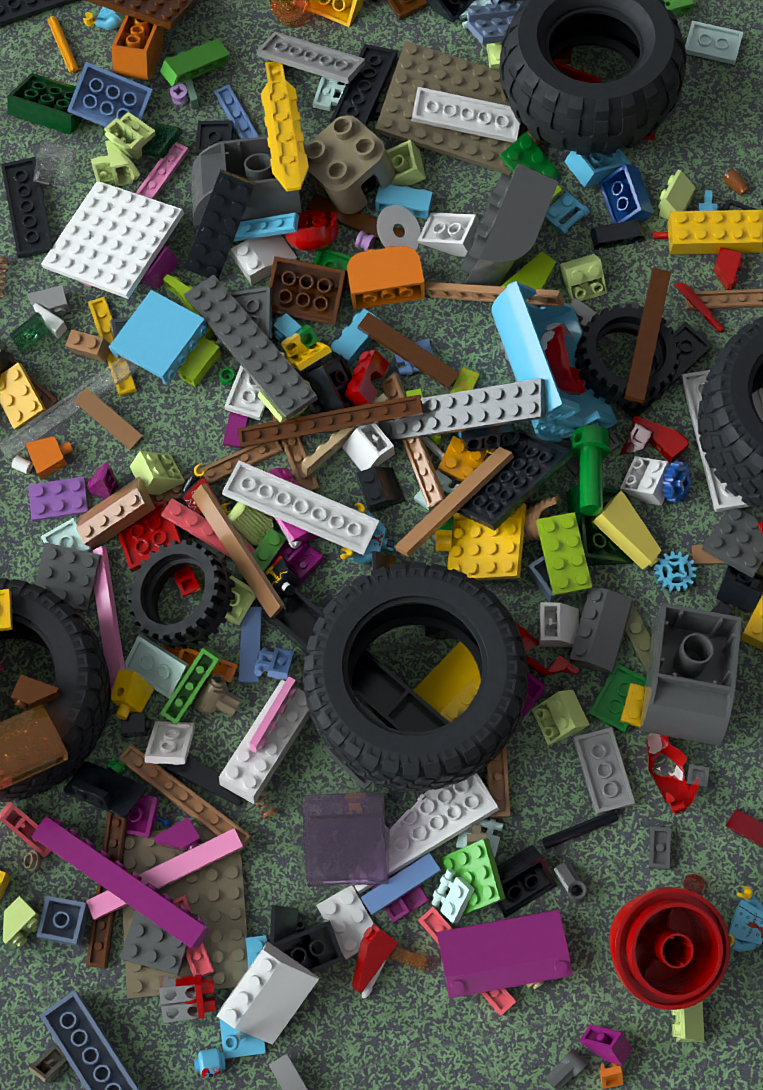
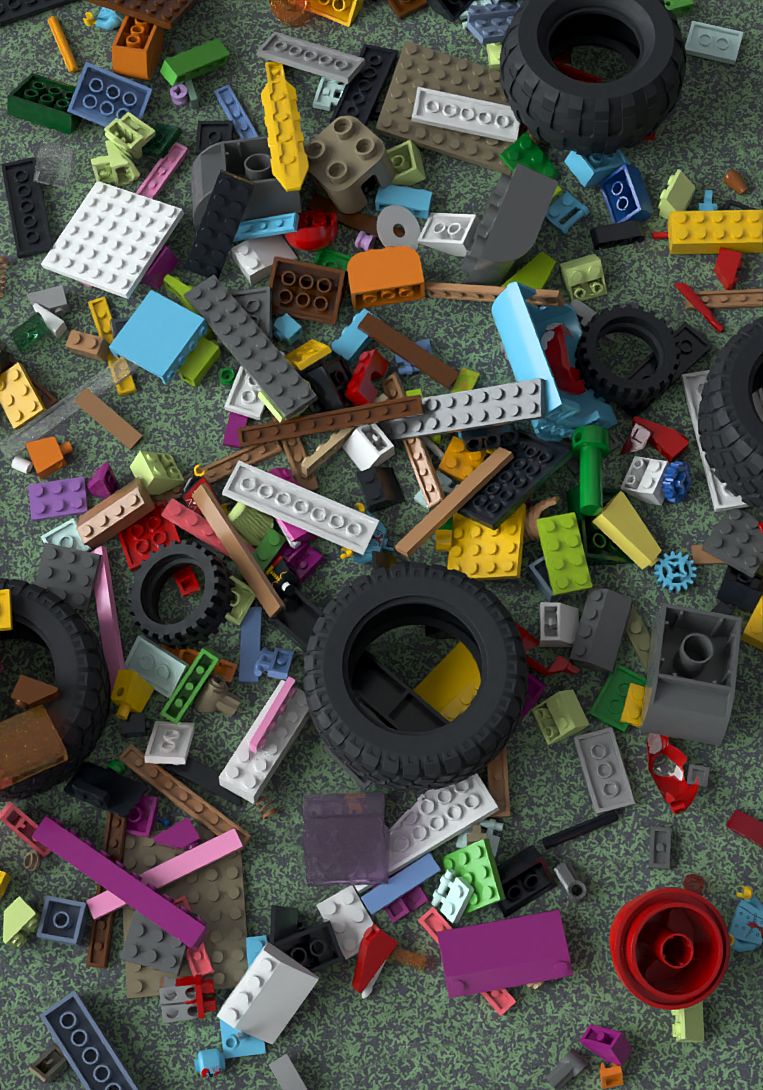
leg [281,325,319,357] -> none
reddish brown tile [624,267,671,404] -> none

